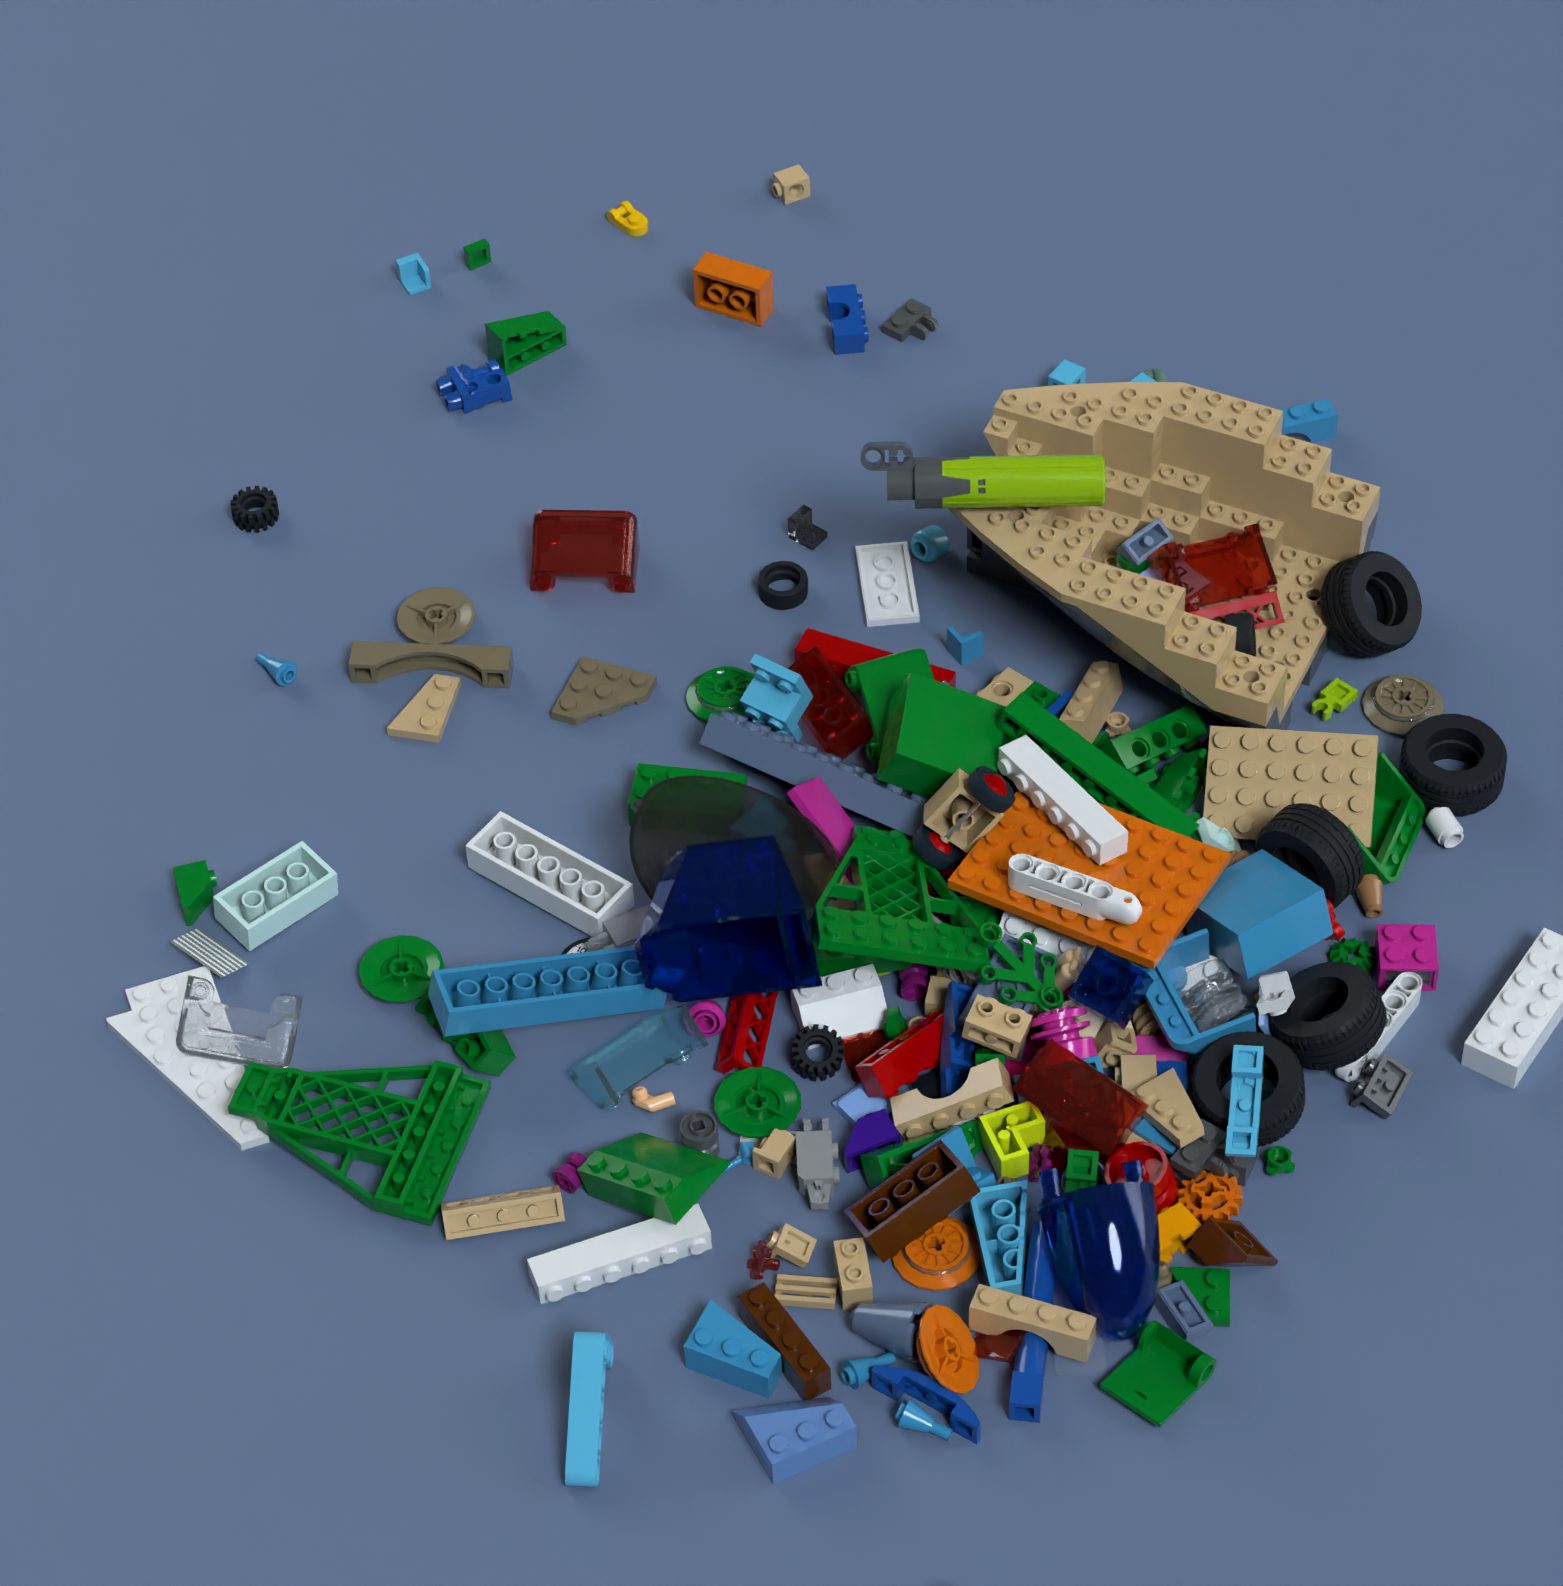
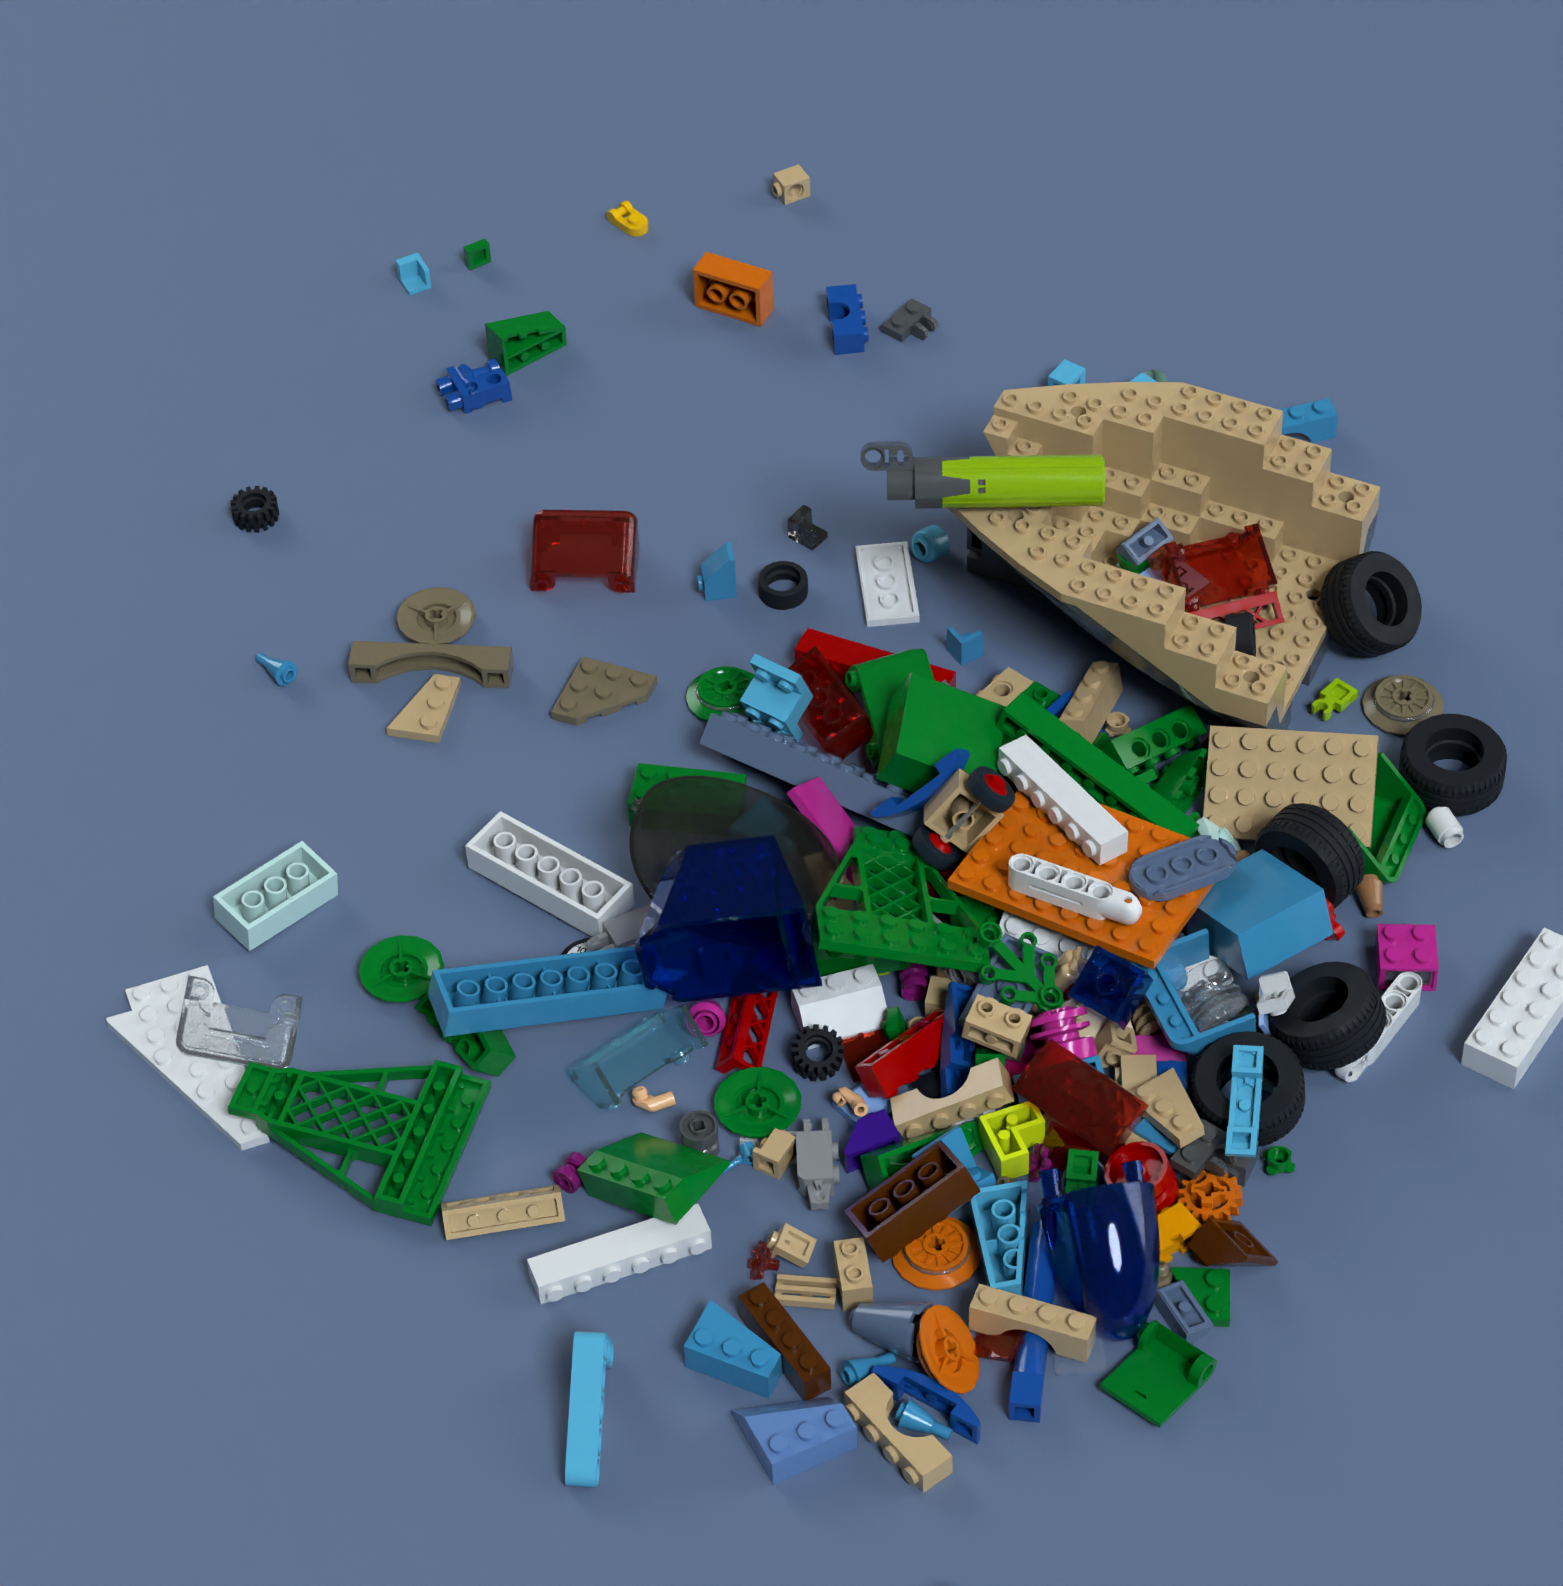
light grey sticker [170,928,250,978] -> none
green slope [173,860,217,926] -> none
green gear [1330,937,1376,973] -> none
dark grey bracket [1350,1052,1414,1119] -> none
none -> dark azure slope [697,542,737,601]
none -> light nougat arm [832,1087,868,1117]
none -> tan arch [844,1372,953,1493]
none -> blue slope [870,748,970,818]
none -> sand blue tile [1128,835,1237,901]

